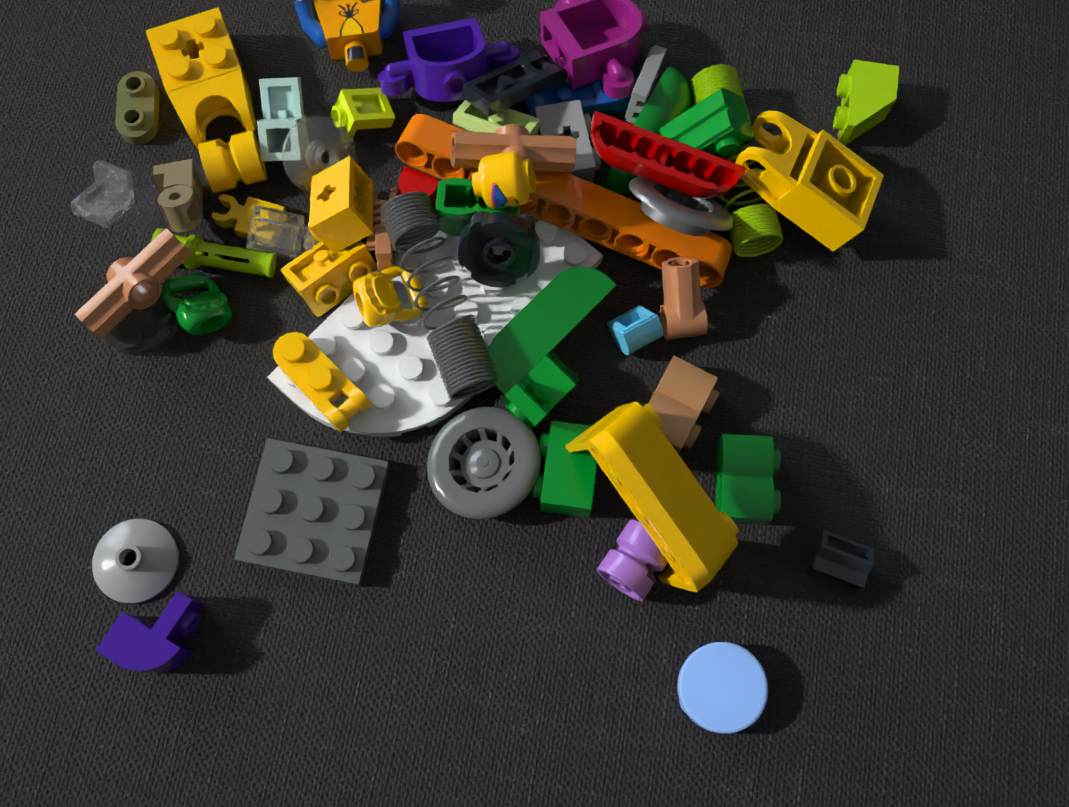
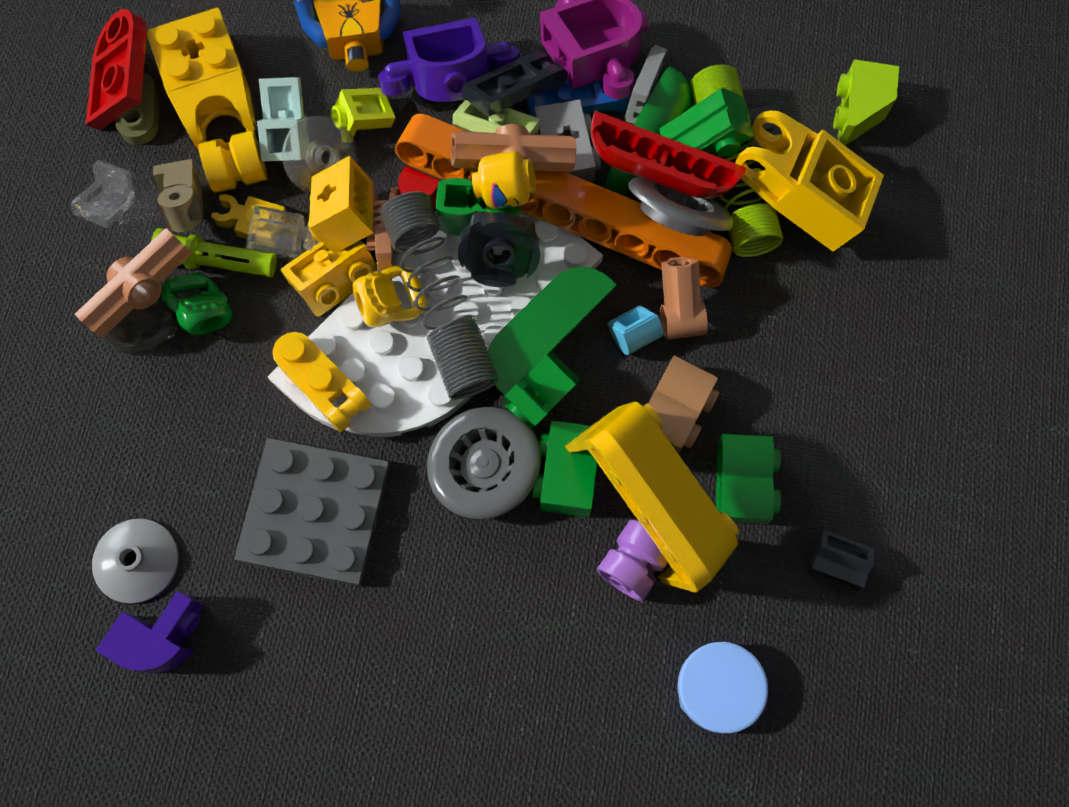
none -> red tile [86,9,147,131]

